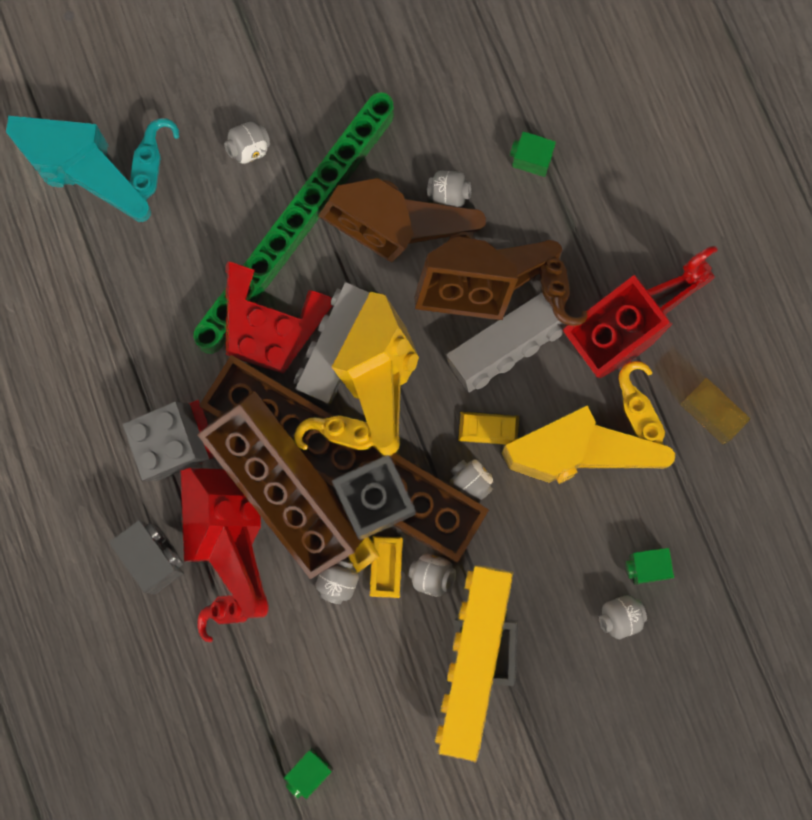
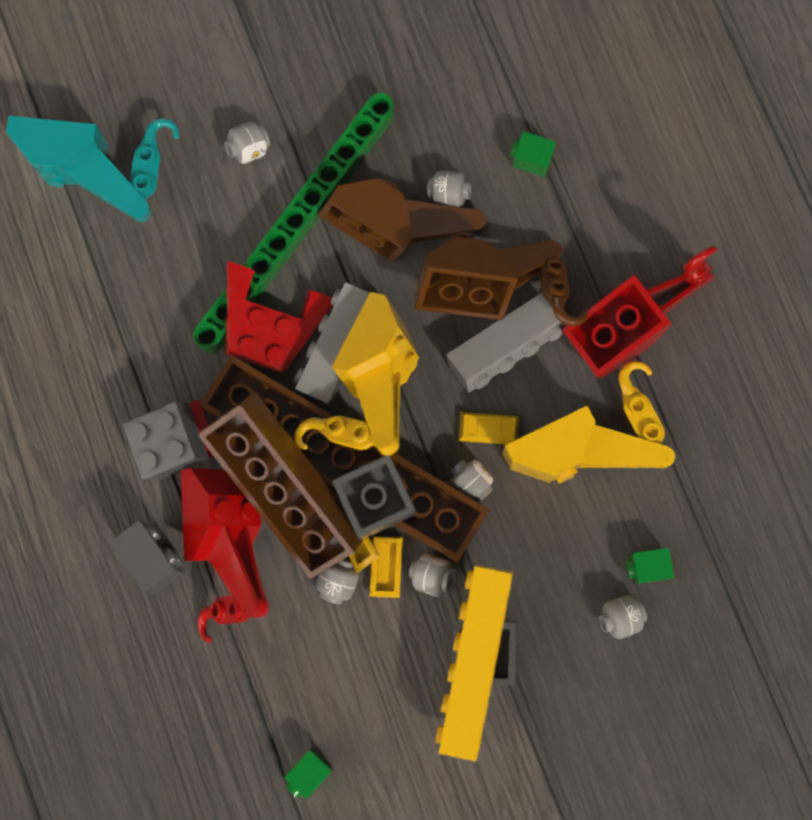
clear yellow brick [680,377,751,445] -> none

